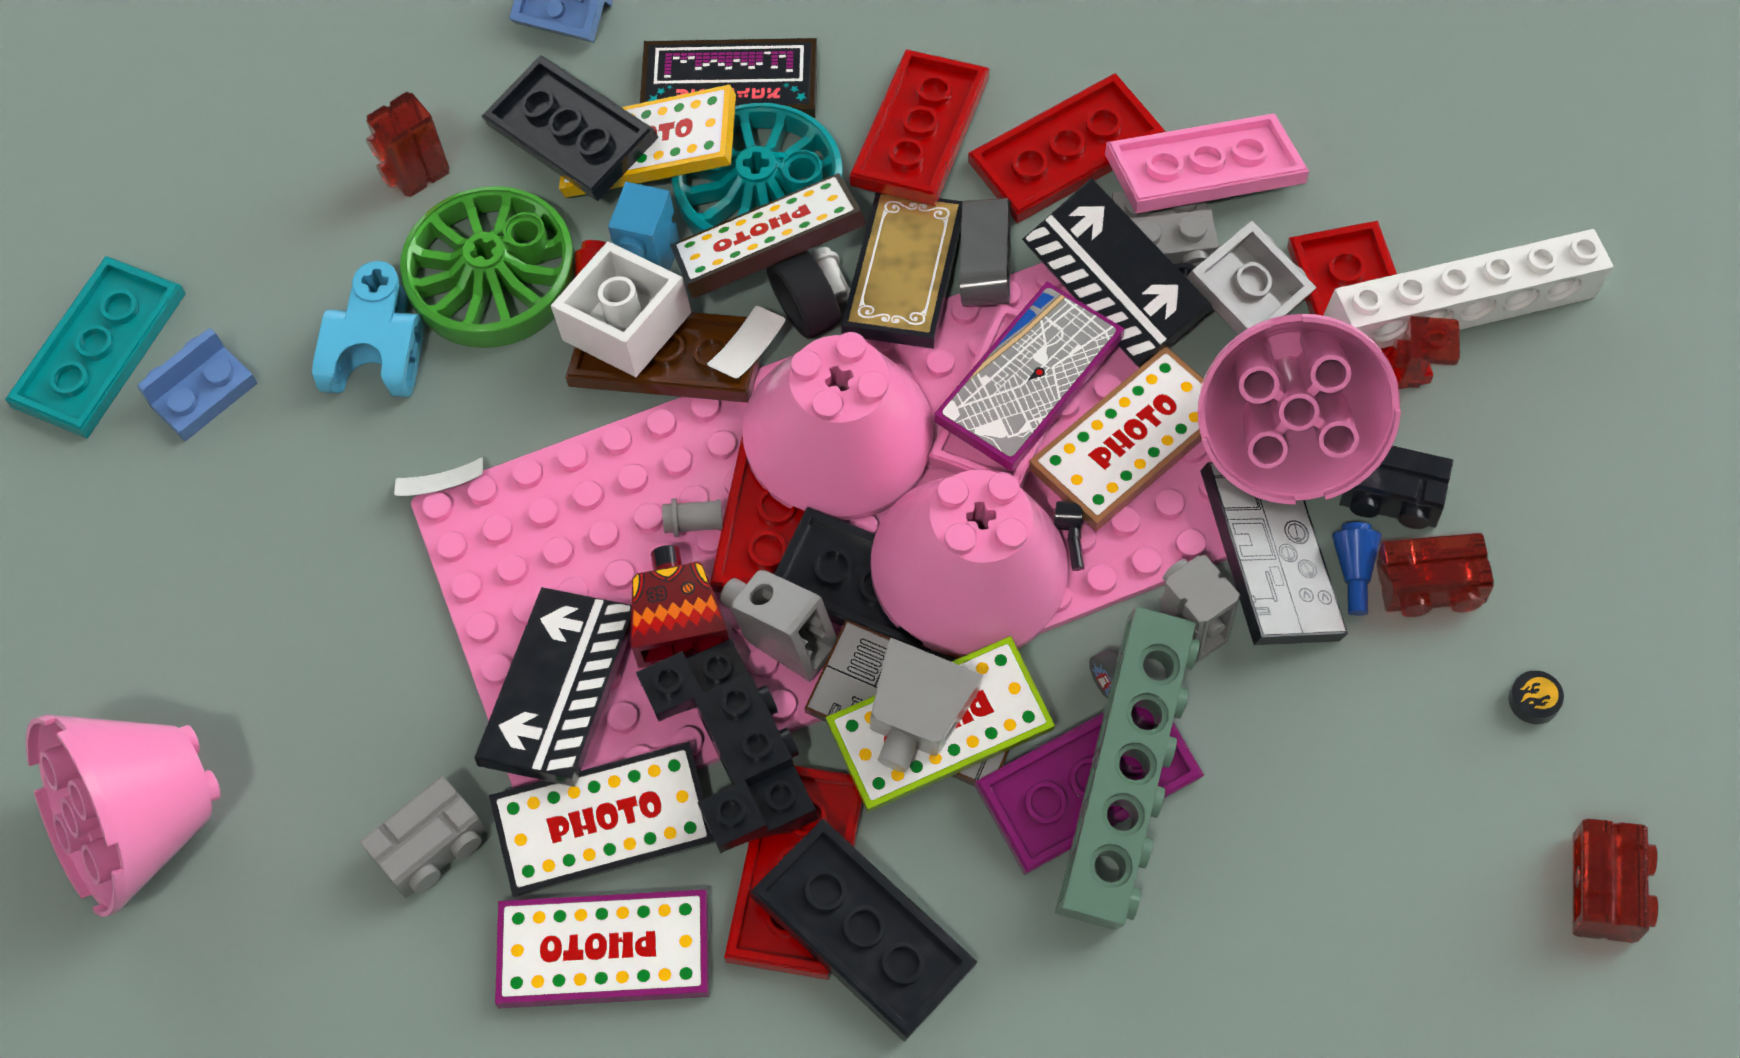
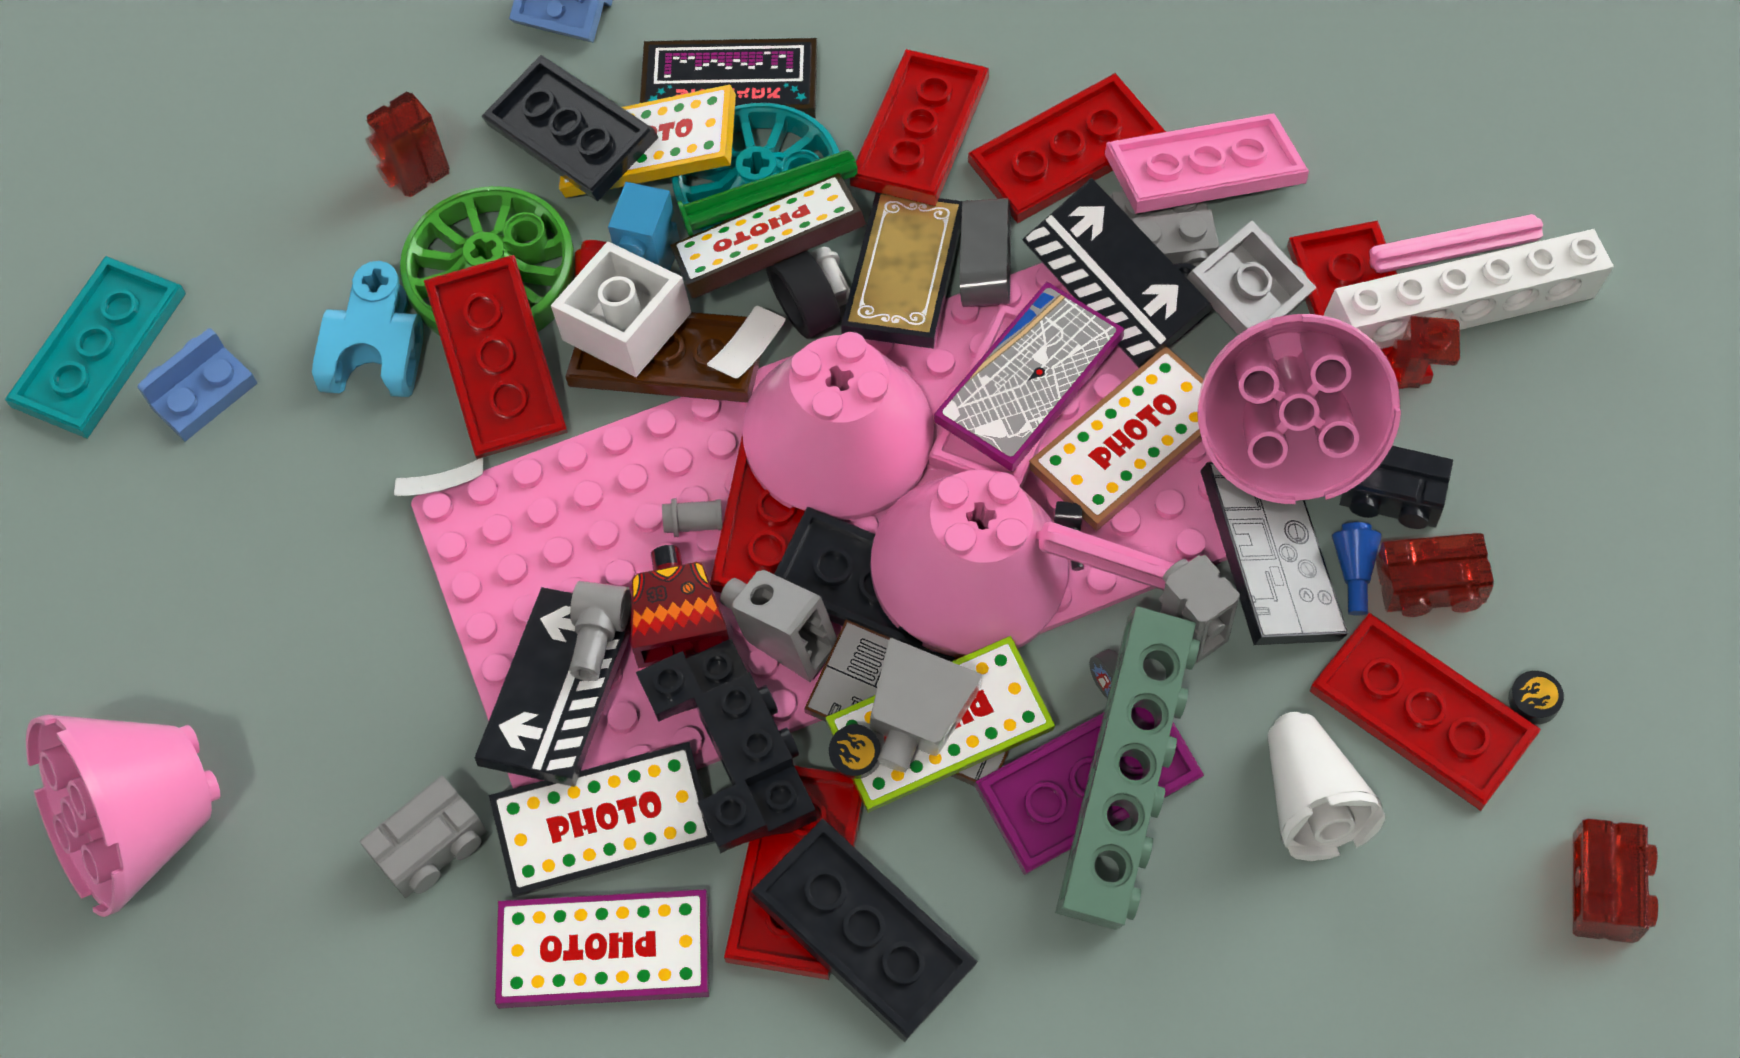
none -> red tile [424,255,568,459]
none -> light grey pin [569,581,631,681]
none -> green axle [677,150,858,237]
none -> black tile [829,724,882,779]
none -> bright pink axle [1036,521,1175,590]
none -> white cone [1267,712,1386,861]
none -> red tile [1310,613,1541,811]
none -> bright pink axle [1369,214,1543,273]

